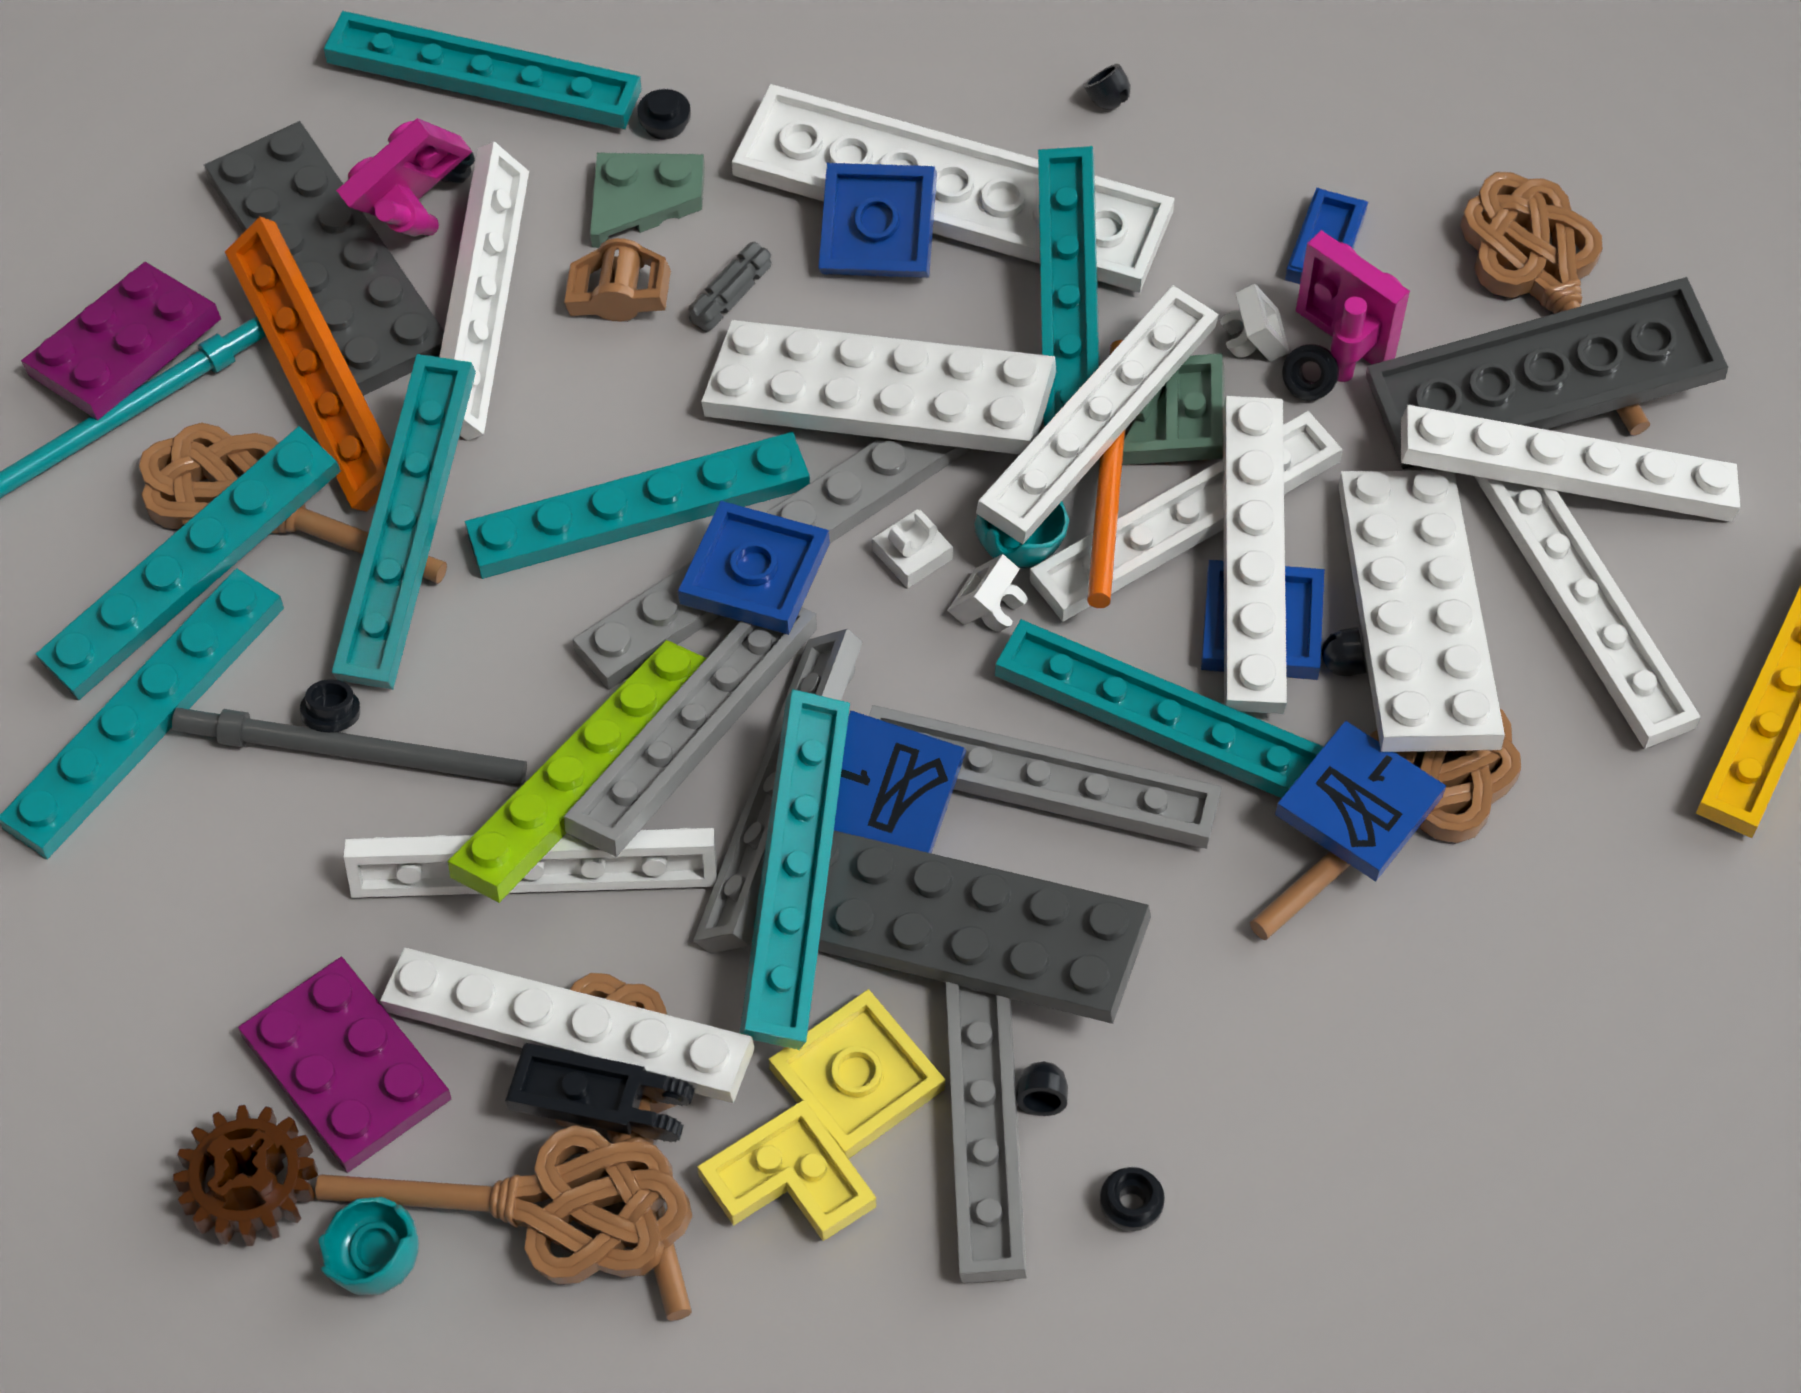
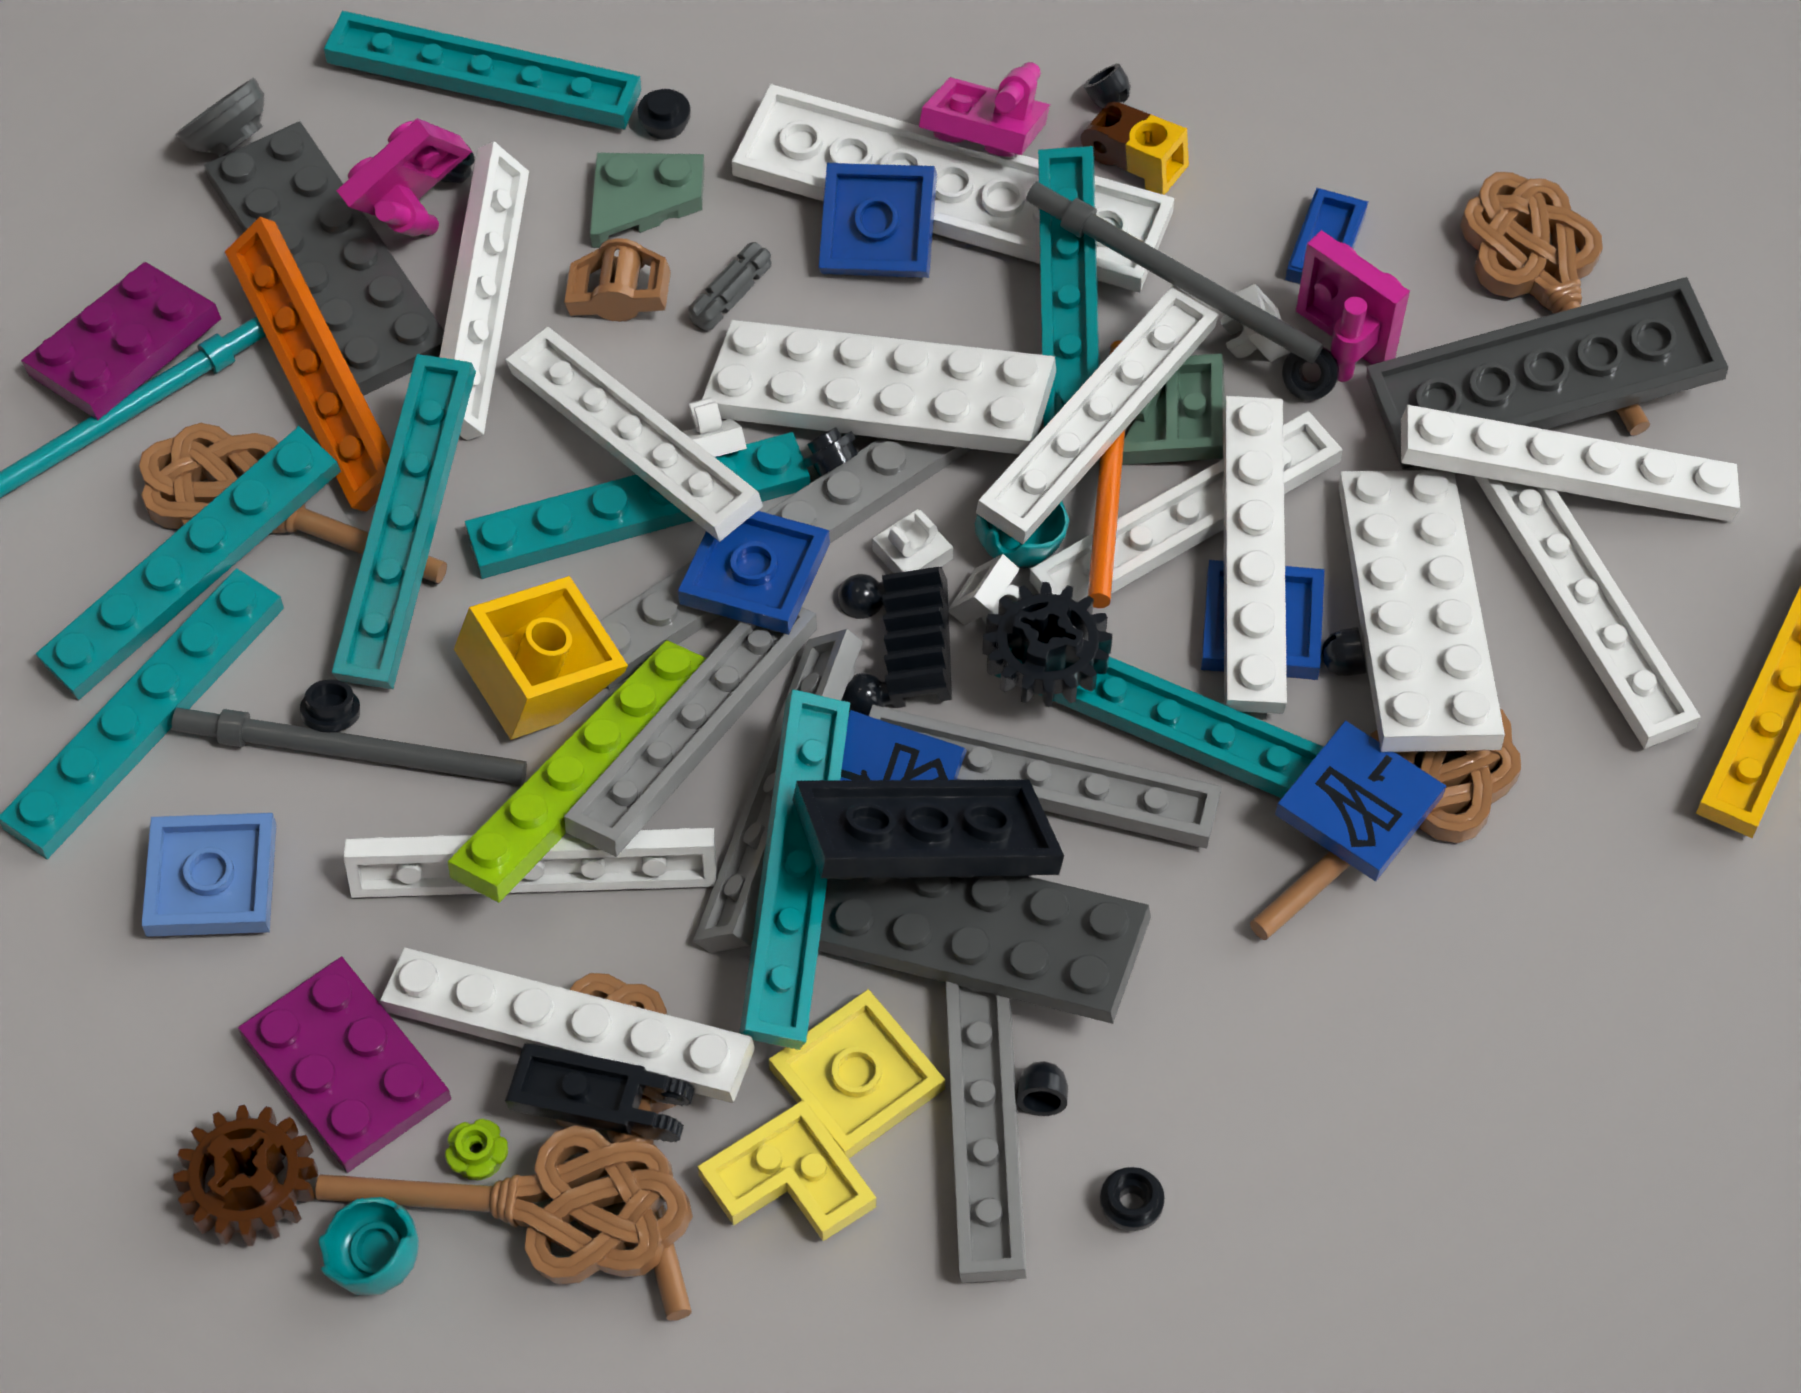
none -> medium blue plate [142,813,277,937]
none -> dark grey piece [175,77,264,157]
none -> lime plate [445,1119,508,1180]
none -> yellow slope [454,576,628,740]
none -> white plate [506,327,763,542]
none -> white tile [683,397,747,457]
none -> black plate [792,779,1064,880]
none -> black plate [803,427,858,477]
none -> black gear [838,567,952,716]
none -> dark pink plate [919,62,1050,157]
none -> black gear [982,582,1112,707]
none -> dark grey bar [1026,182,1323,364]
none -> leg [1080,102,1189,195]

